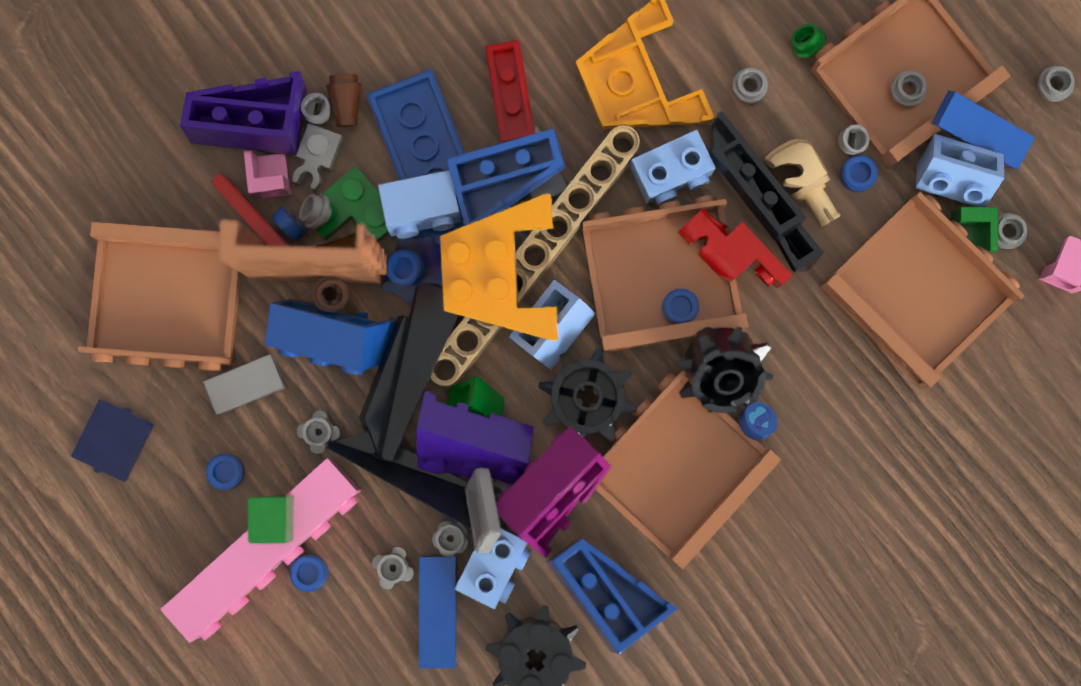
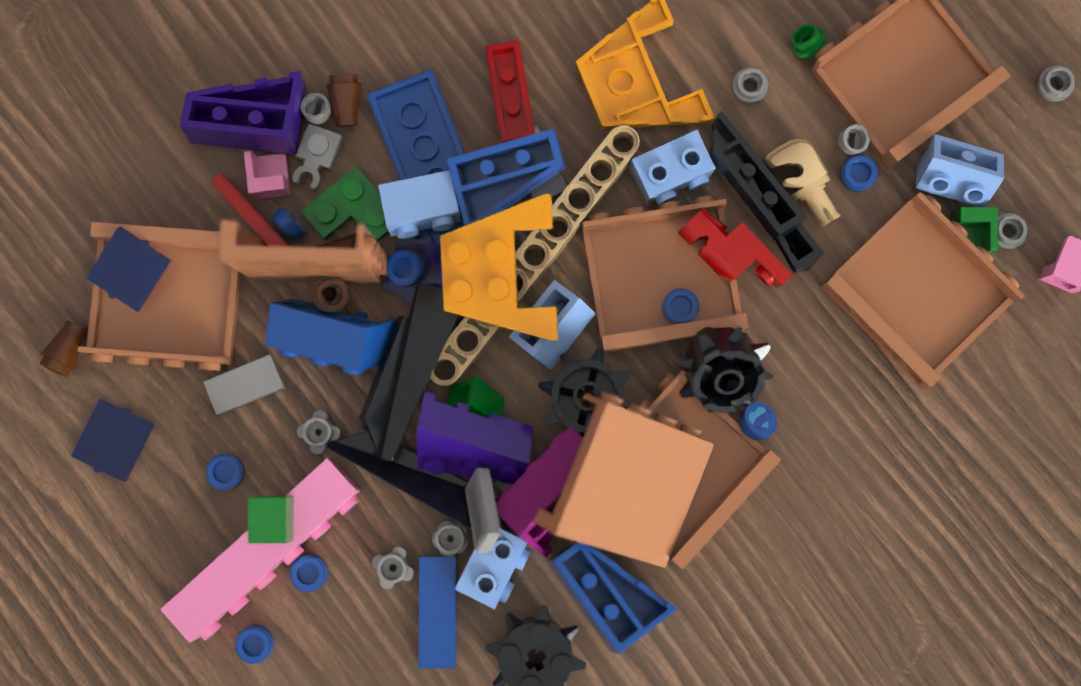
light grey plate [299,194,332,230] -> none
light grey plate [890,71,927,107] -> none
blue tile [931,90,1035,170] -> none
none -> reddish brown cone [39,320,87,377]
none -> clear blue piece [86,226,172,312]
none -> blue tile [235,625,274,664]
none -> panel [534,391,714,568]

